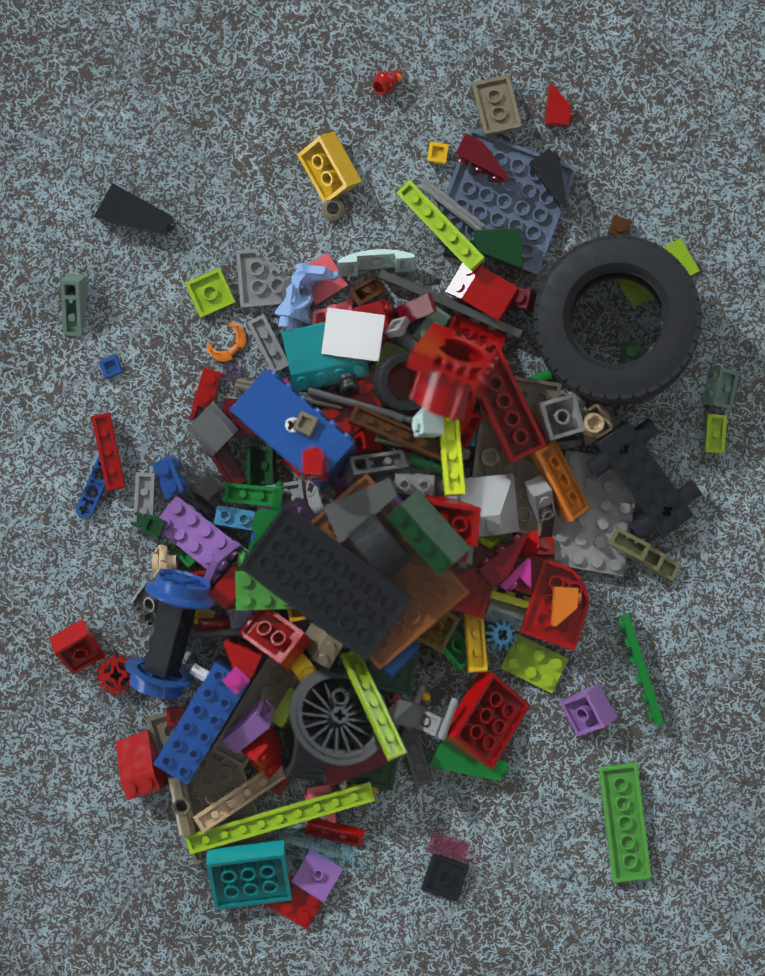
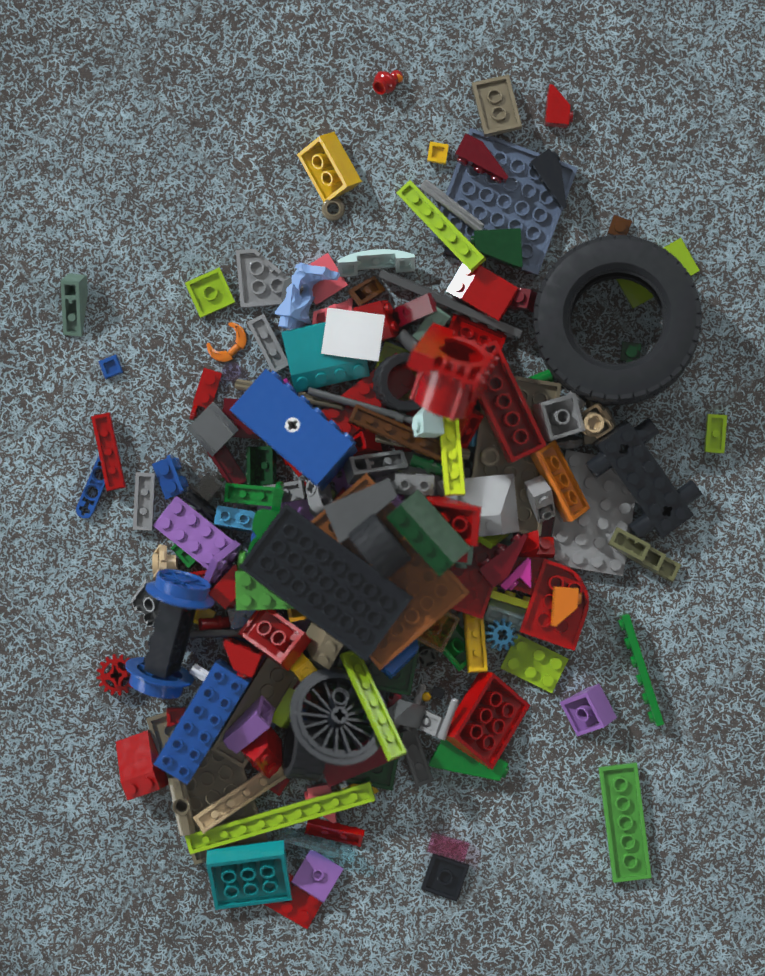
red slope [49,619,106,675] -> none
black slope [94,183,175,236] -> none
dark green plate [131,512,167,539] -> none
dark pink plate [222,666,250,694] -> none
dark tan tile [293,411,320,438] -> none
red brick [302,447,328,481] -> none
pearl dark grey wheel [338,373,359,397] -> none
light grey plate [385,316,411,338] -> none
sand green bracket [702,367,739,410] -> none

